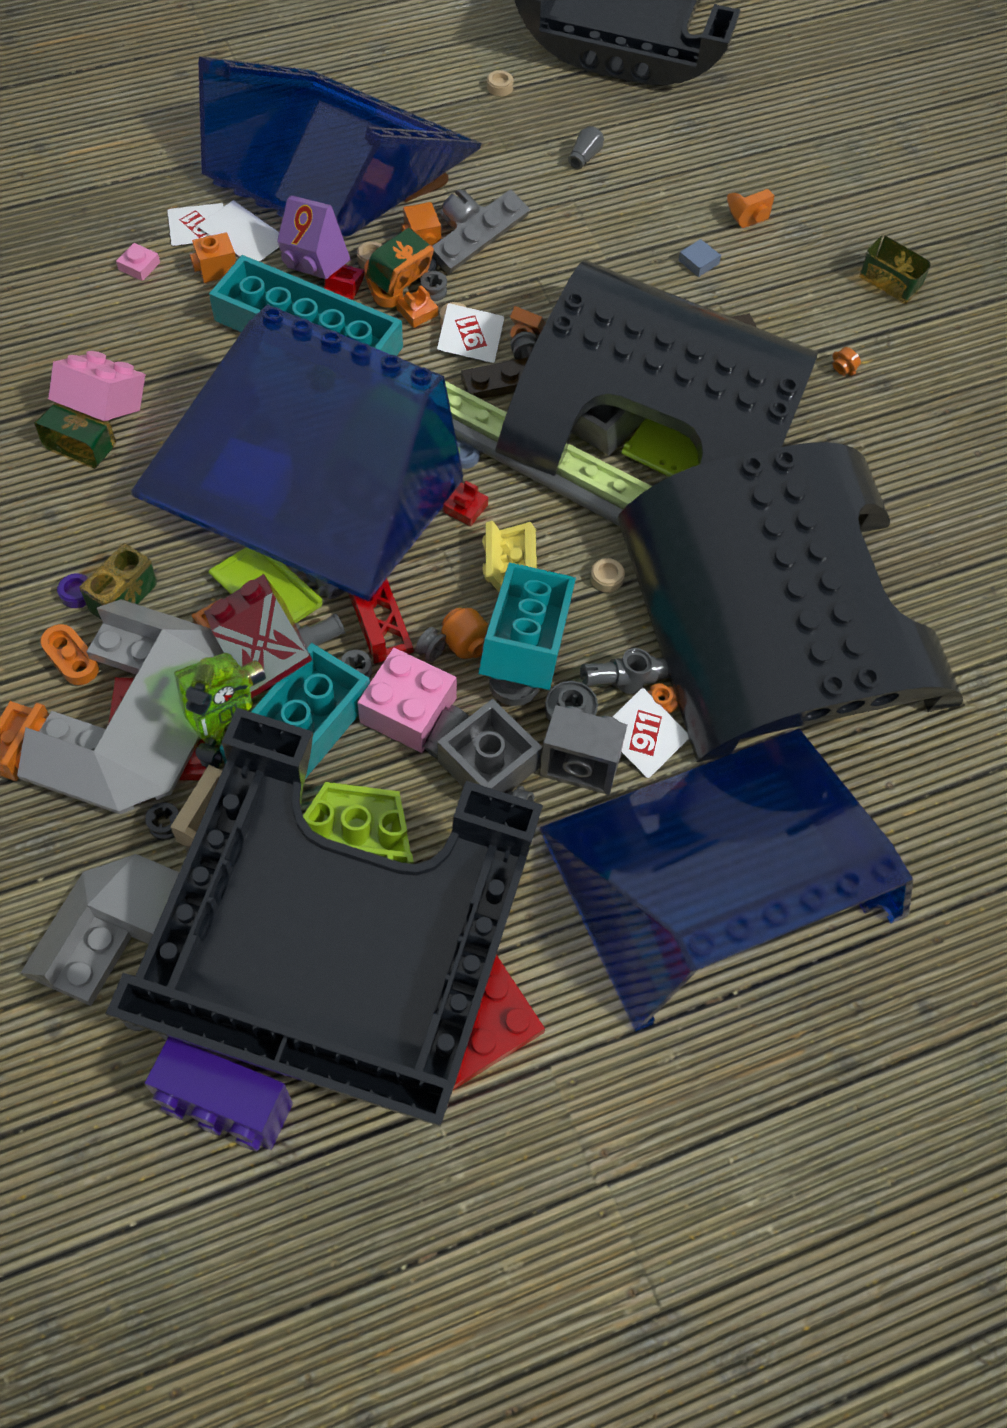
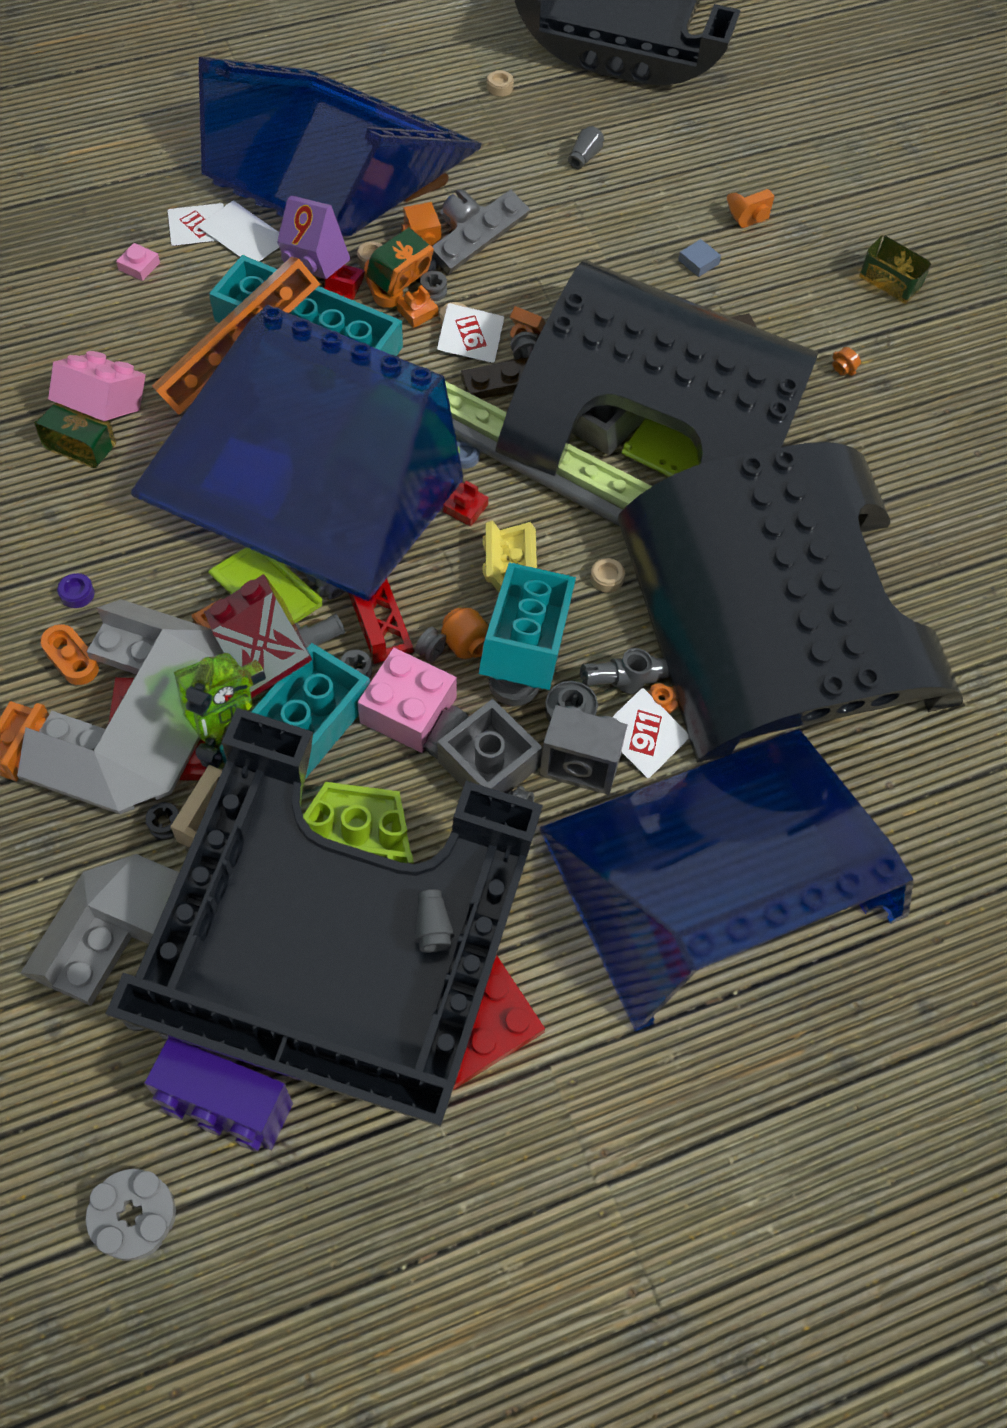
clear yellow piece [79,543,157,620] -> none
orange brick [190,232,236,283] -> none
none -> light grey plate [86,1169,176,1261]
none -> orange brick [152,256,320,415]
none -> dark grey cone [414,890,455,952]

